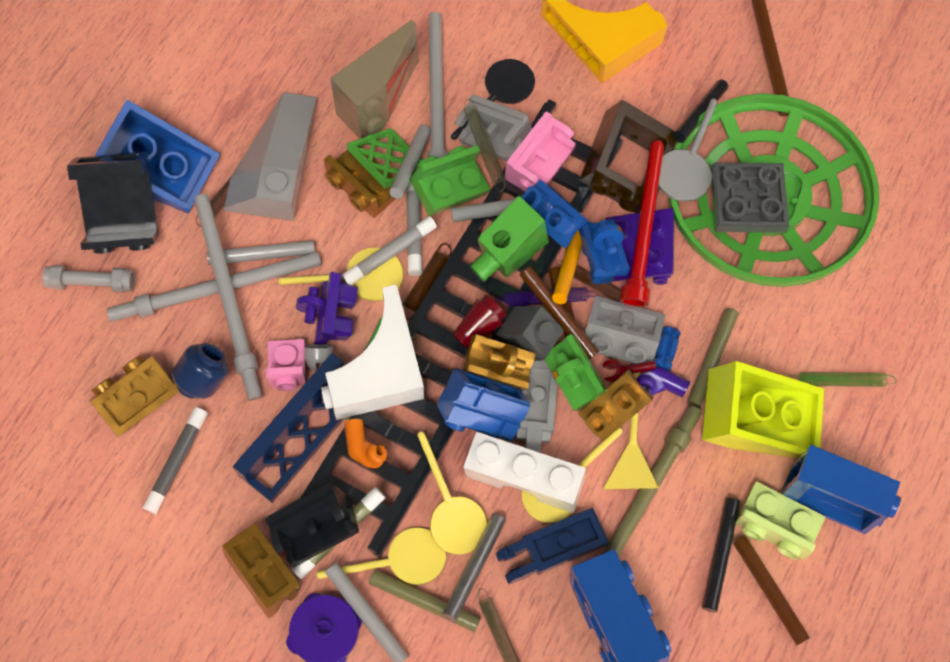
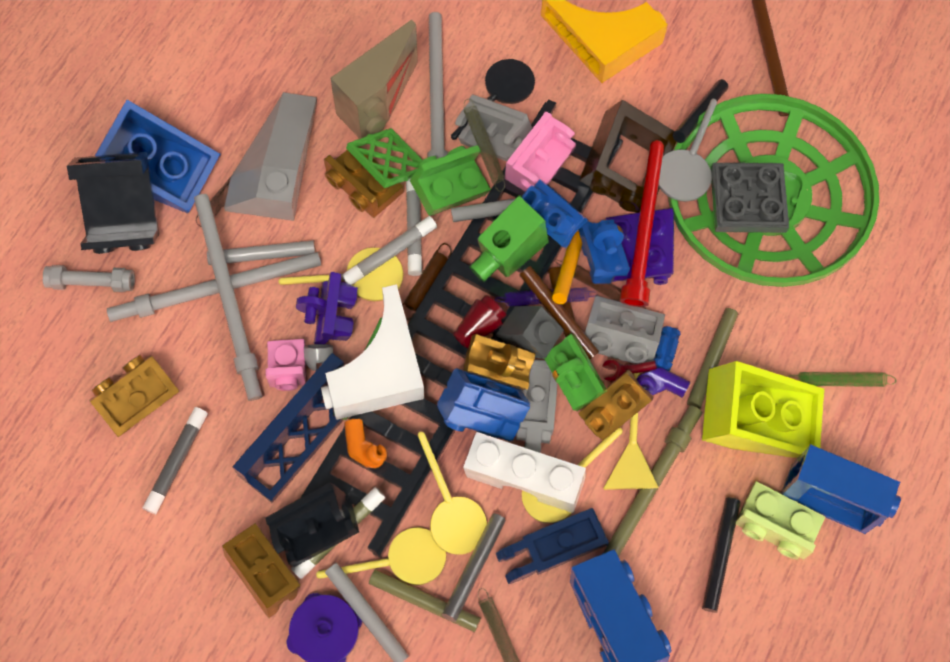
dark blue head [172,343,228,399] -> none
light grey bar [390,125,431,199] -> none
reddish brown bar [733,536,810,645] -> none

